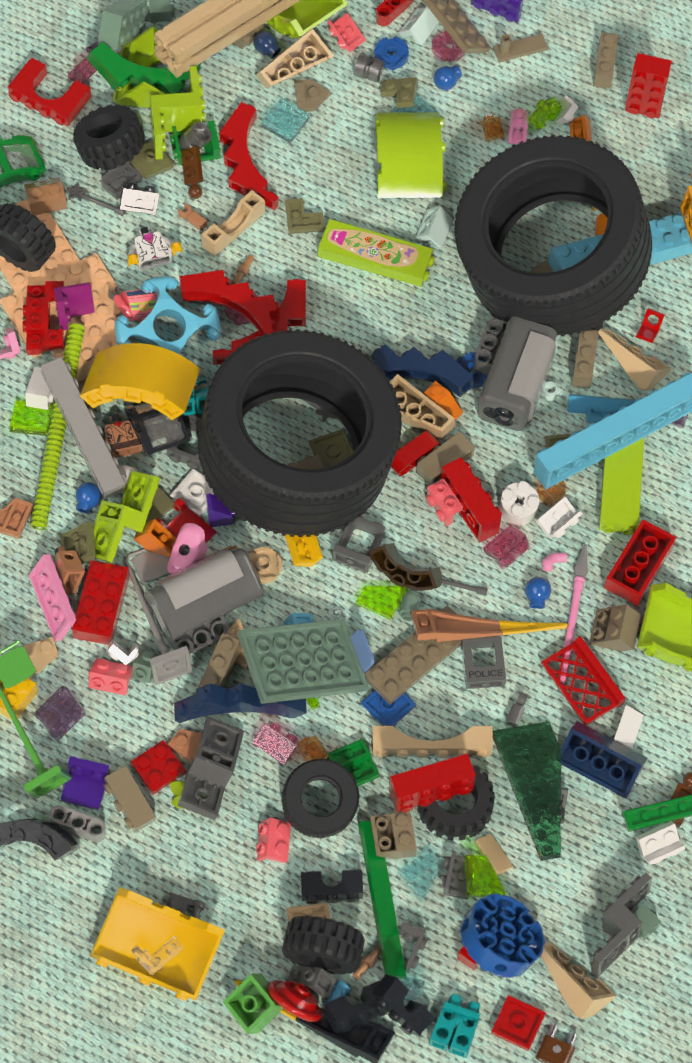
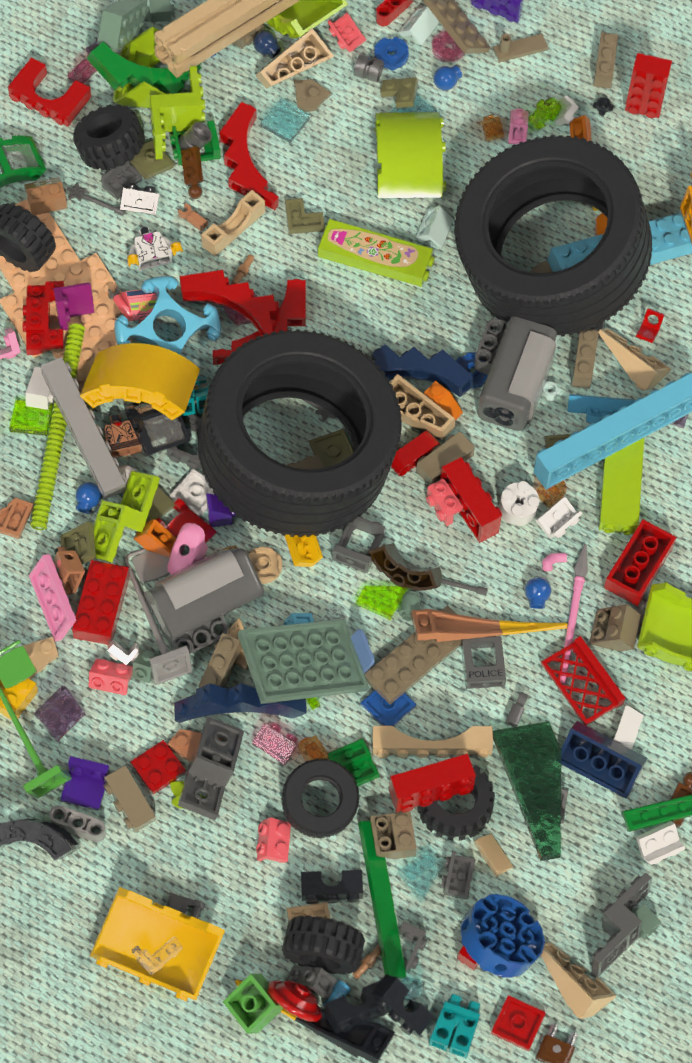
clear neon green wing [465,855,506,897] -> none
clear pink bracket [483,525,530,570] -> none
none -> black plate [593,97,614,116]

